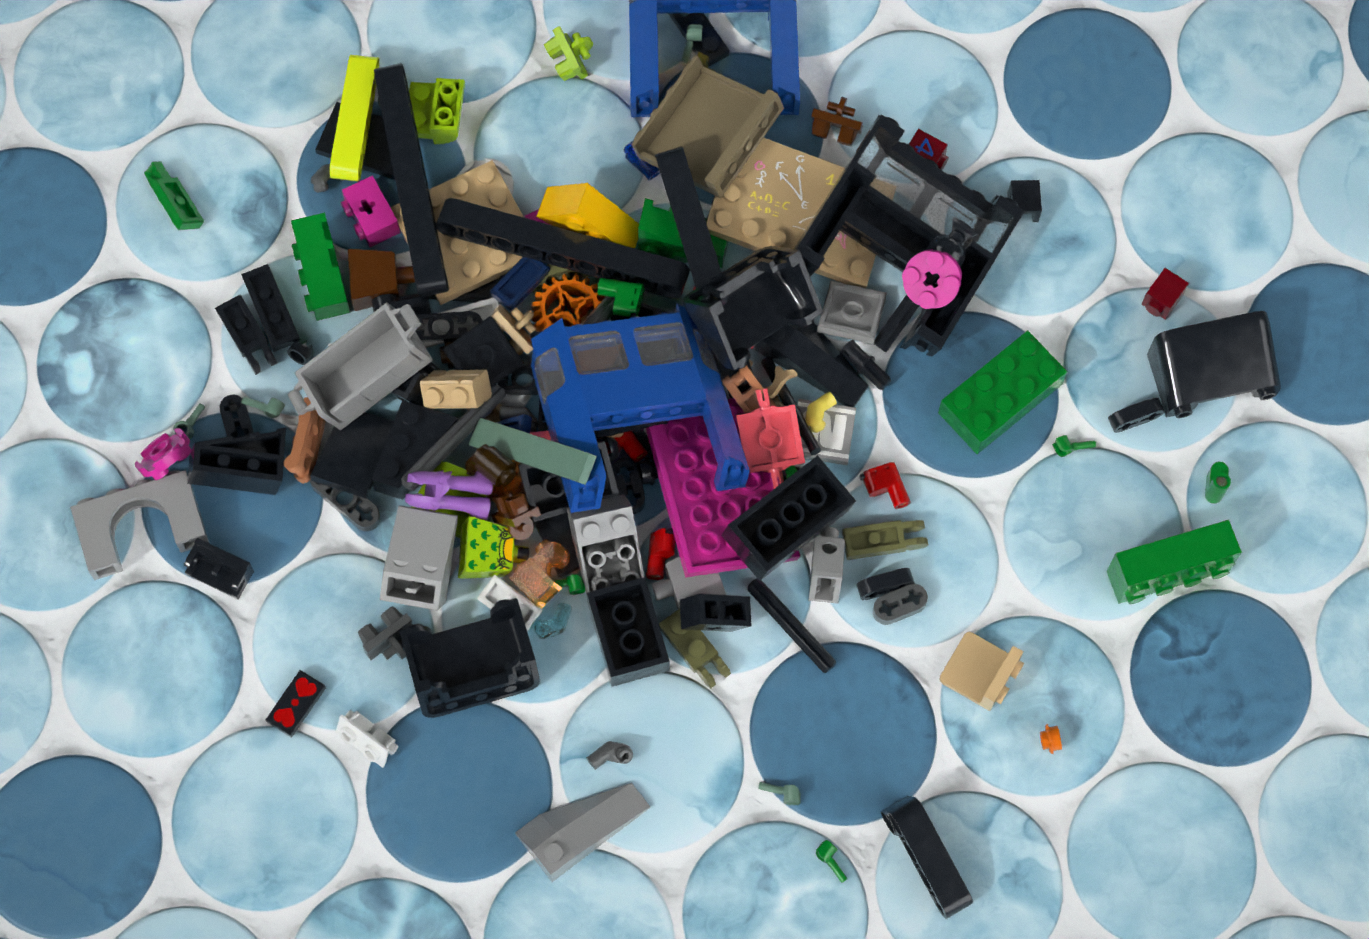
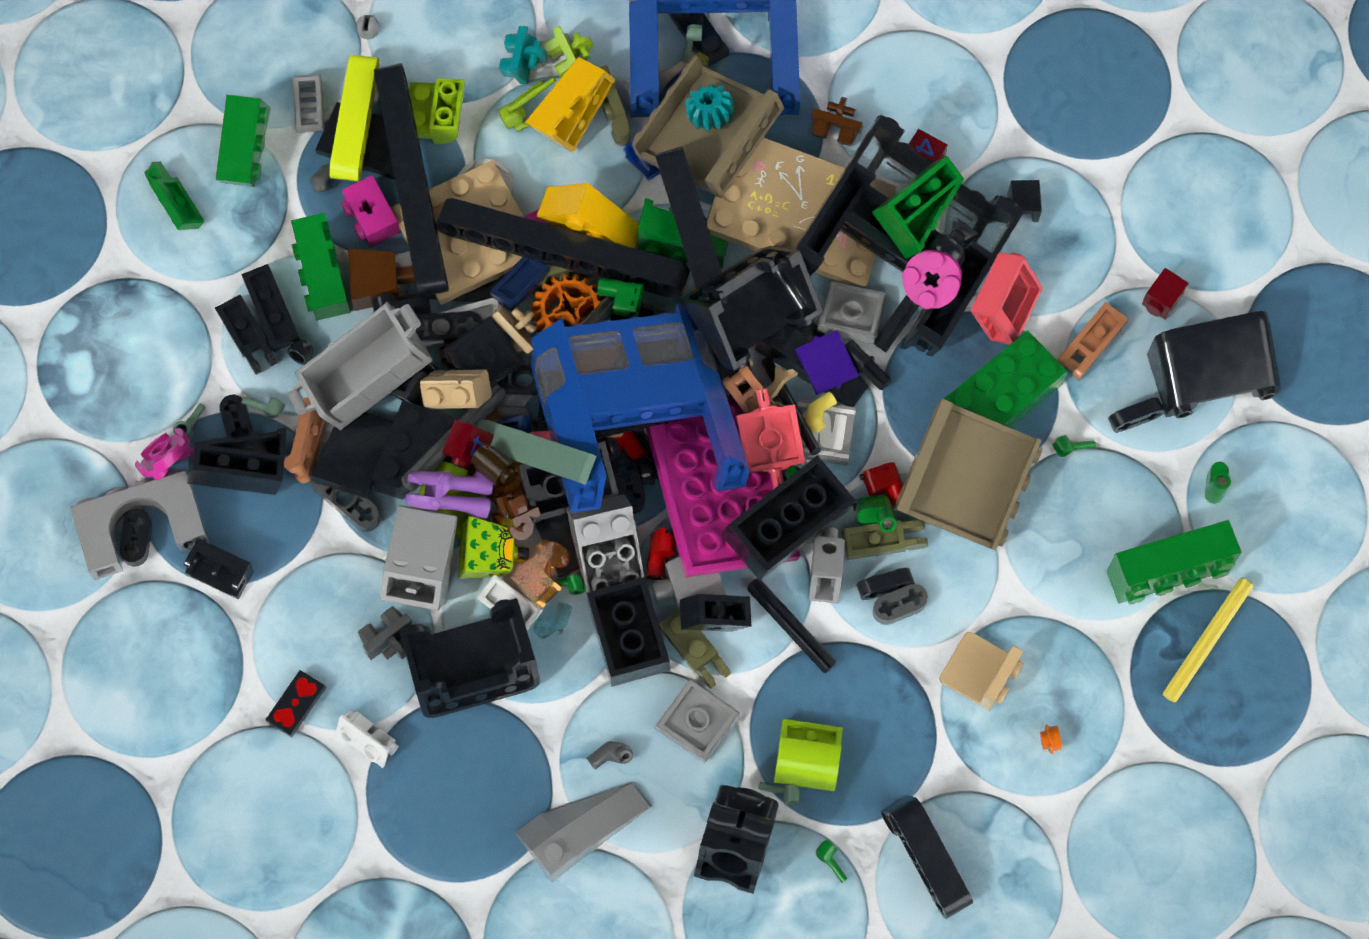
none -> black beam [119,509,152,567]
none -> green wedge [216,94,271,187]
none -> light grey slope [292,75,324,133]
none -> light grey hinge [356,15,379,40]
none -> dark red brick [442,420,494,469]
none -> lime plant [497,77,556,132]
none -> teal hips [499,26,547,84]
none -> yellow wedge [525,57,616,153]
none -> olive hinge [599,65,631,147]
none -> light grey plate [655,678,740,763]
none -> teal gear [685,82,734,132]
none -> black piece [694,785,779,894]
none -> lime brick [774,719,843,791]
none -> dark purple piece [794,330,859,396]
none -> green piece [853,495,897,532]
none -> green wedge [872,156,964,258]
none -> dark tan panel [894,399,1043,550]
none -> coral window [970,252,1043,345]
none -> nougat plate [1057,302,1129,381]
none -> light yellow axle [1163,578,1253,703]

